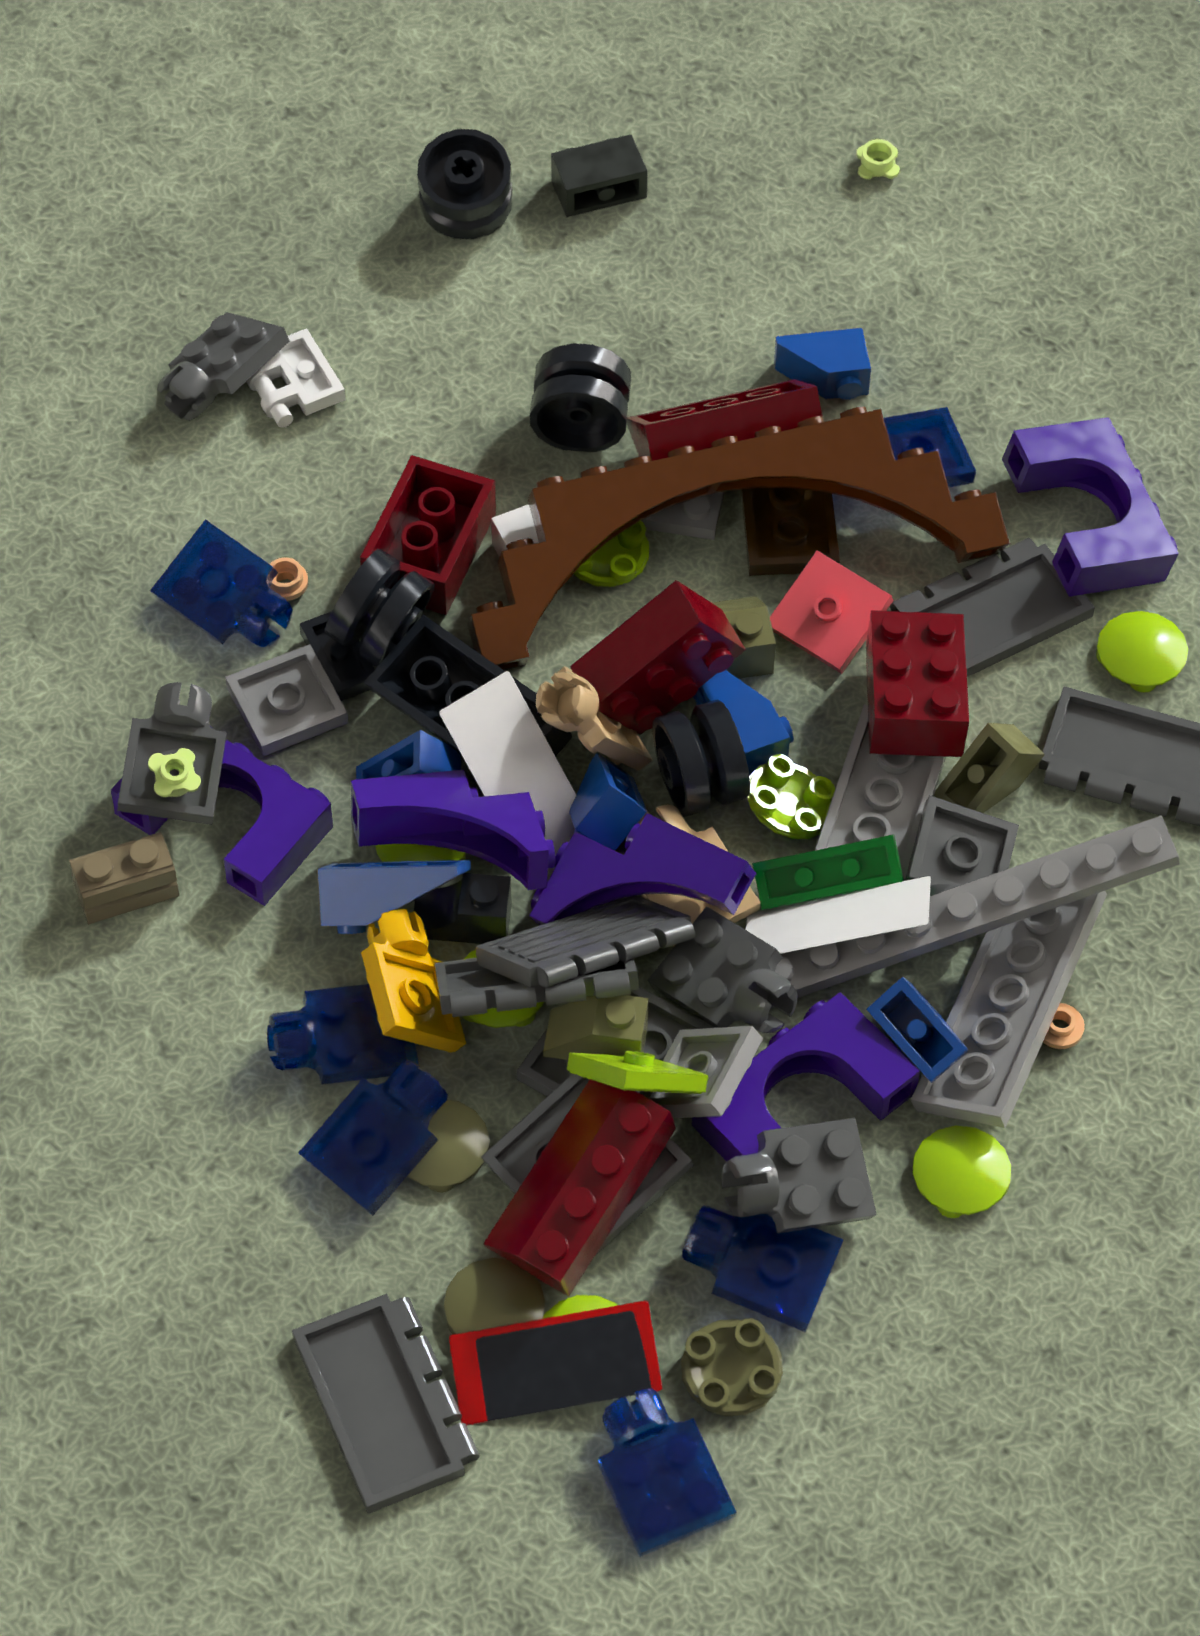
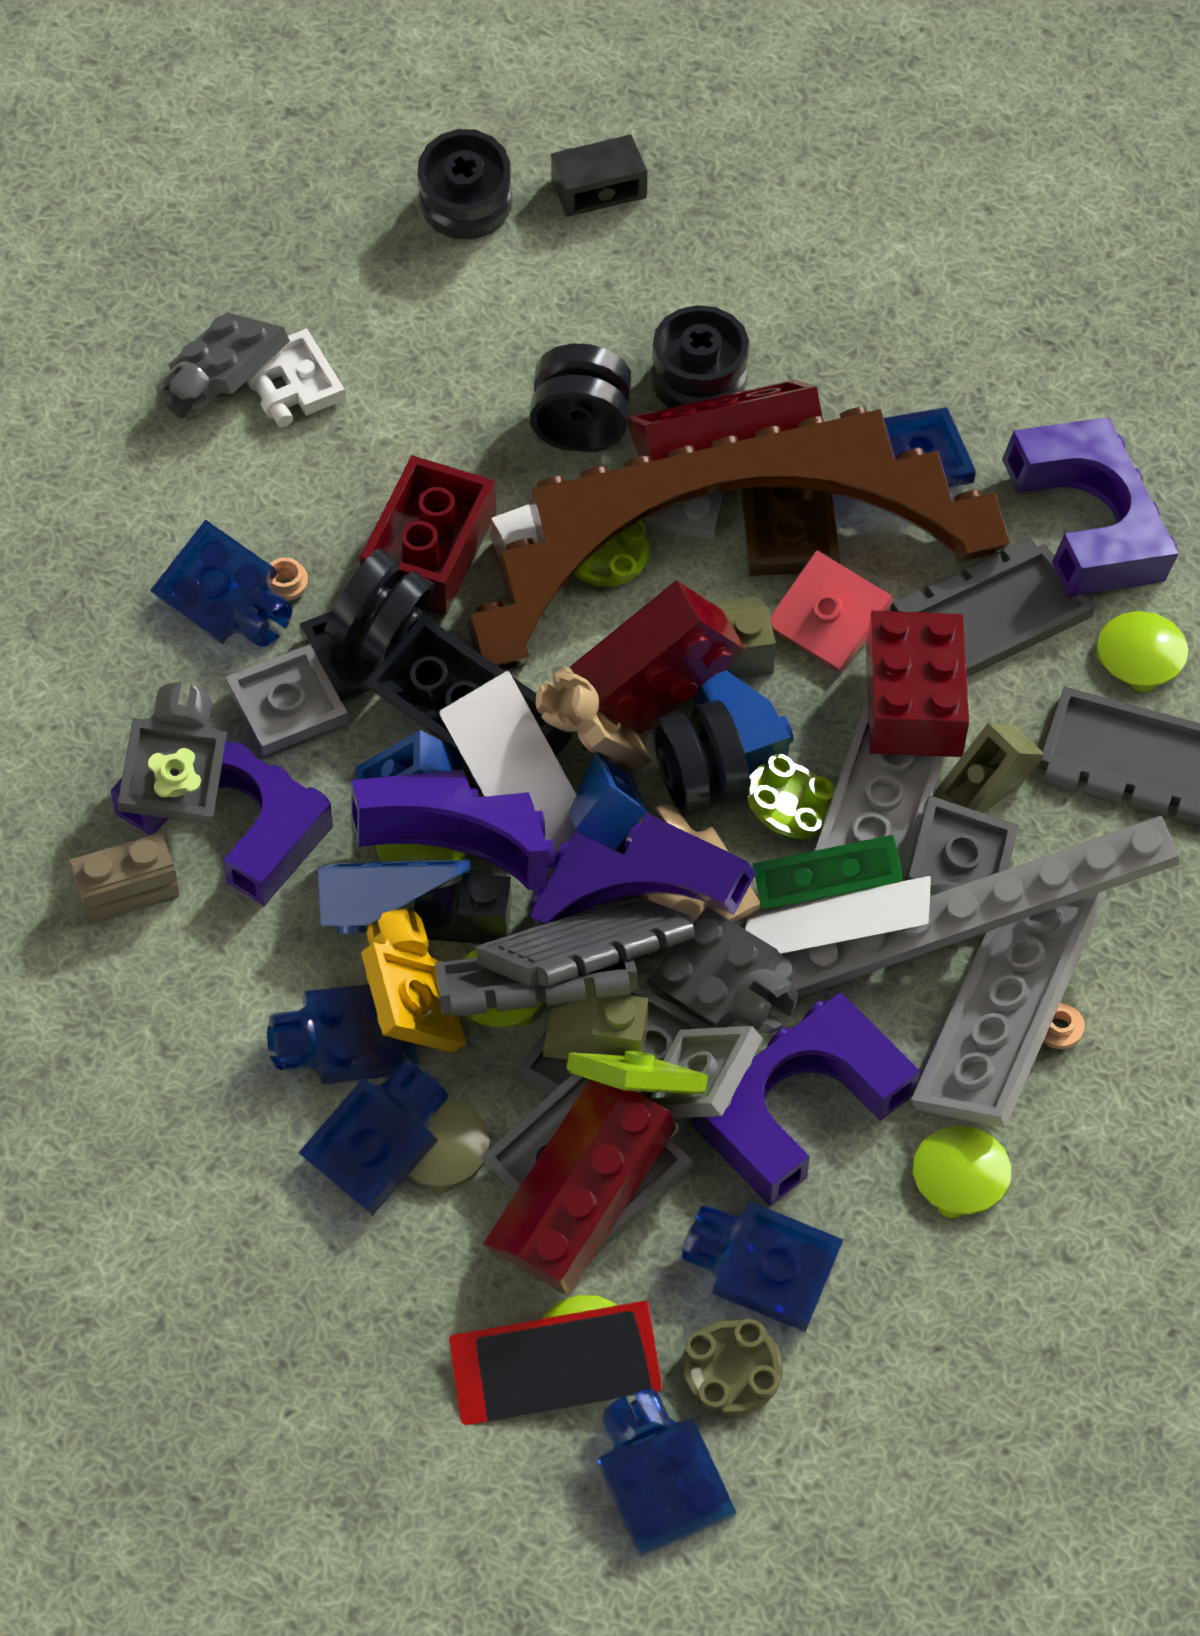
dark grey hinge [292,1294,480,1514] -> none
olive dish [444,1258,545,1335] -> none
dark grey plate [721,1118,877,1233] -> none
blue slope [774,328,871,400] -> none
yellowish green plate [856,139,900,179] -> none
blue slope [866,976,969,1083] -> none
none -> black wheel [652,305,749,408]

